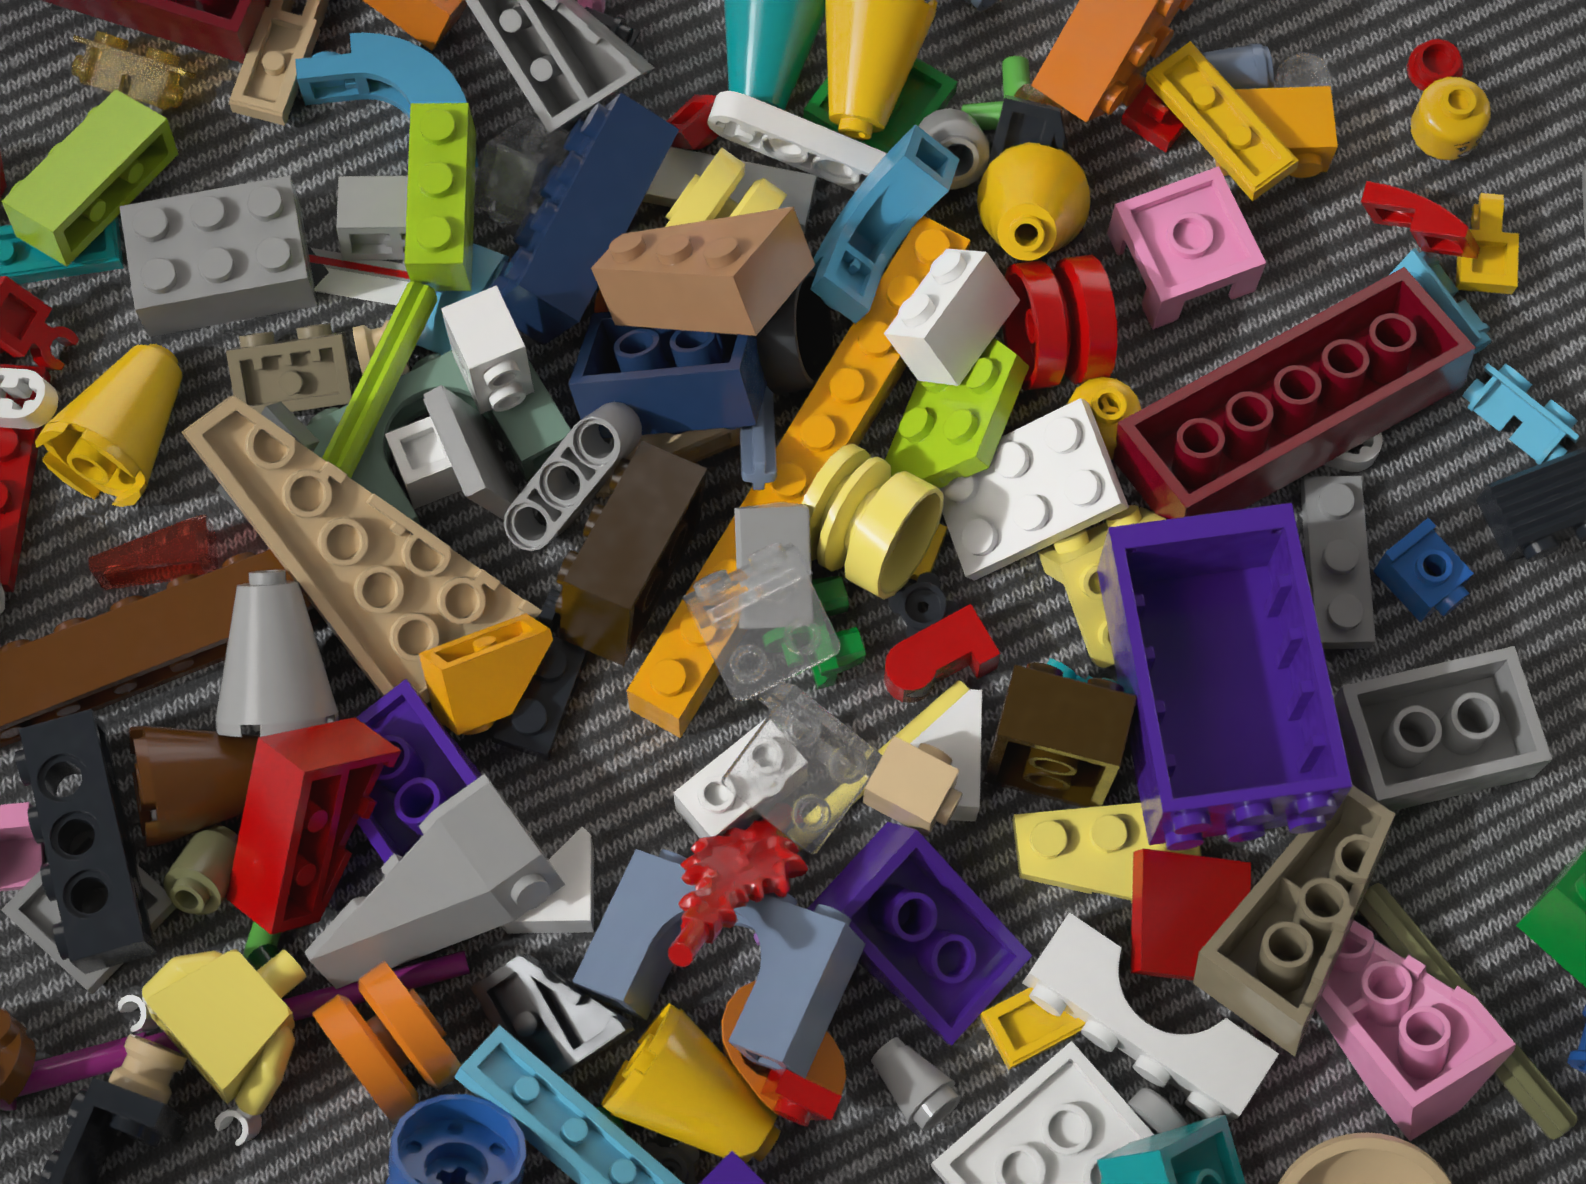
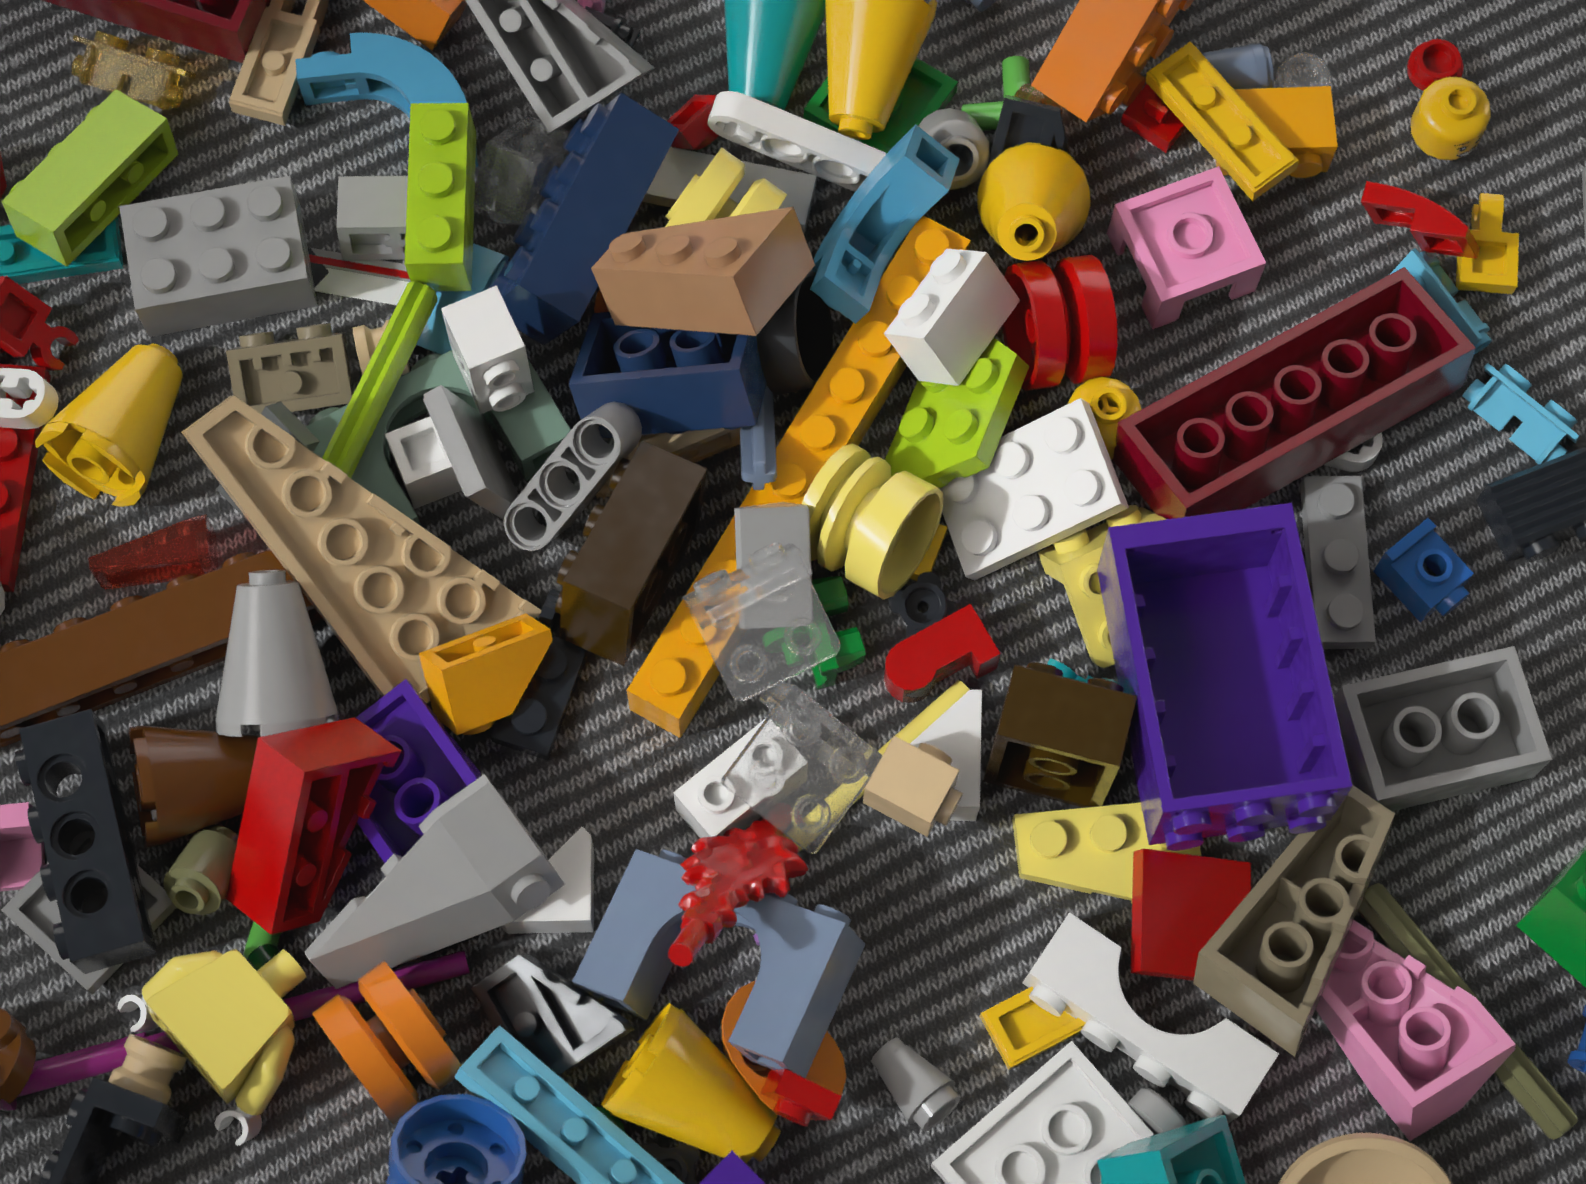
dark purple slope [807,822,1032,1045] -> none

